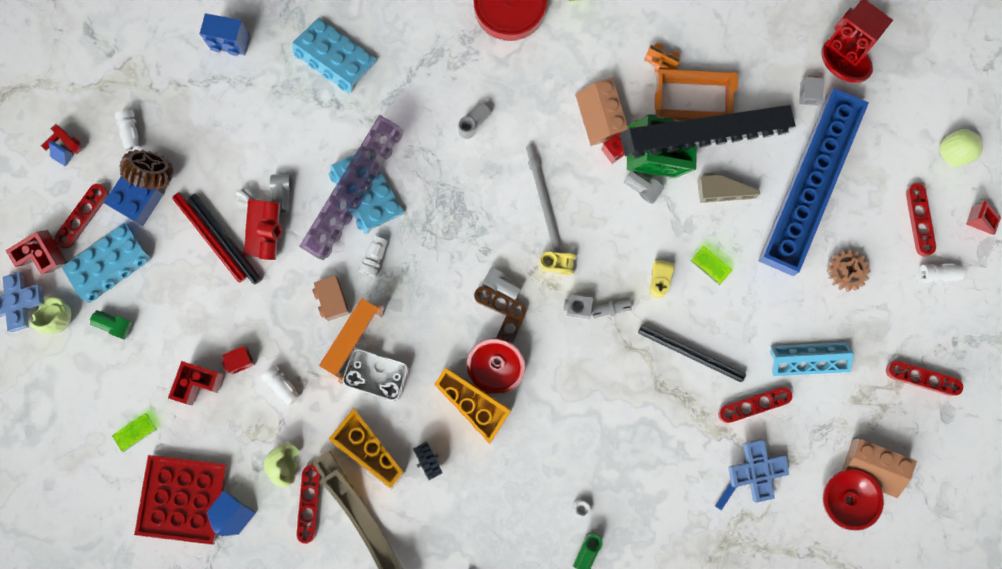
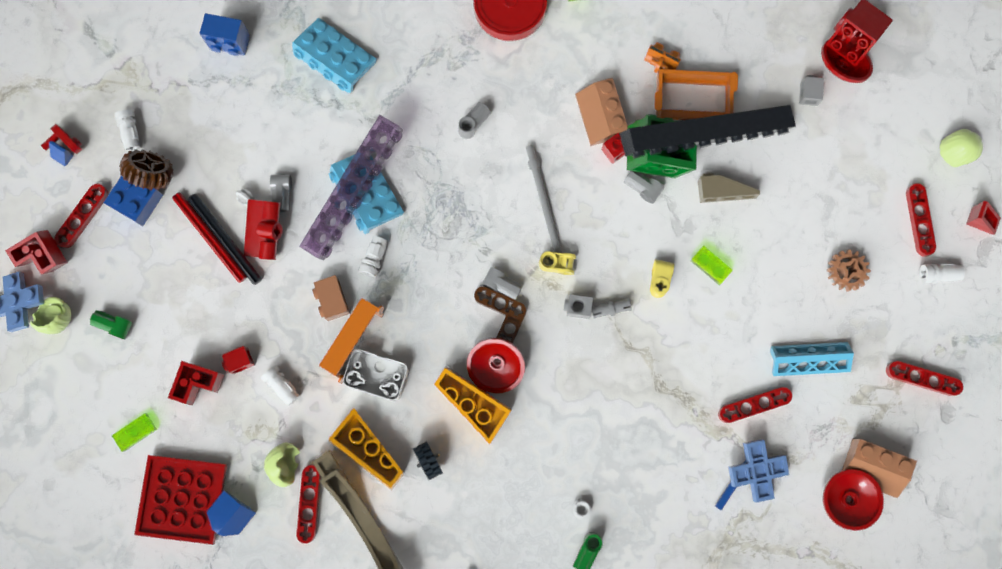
medium azure bracket [62,222,151,303] -> none
black axle [638,324,746,382] -> none
blue brick [758,88,869,276] -> none

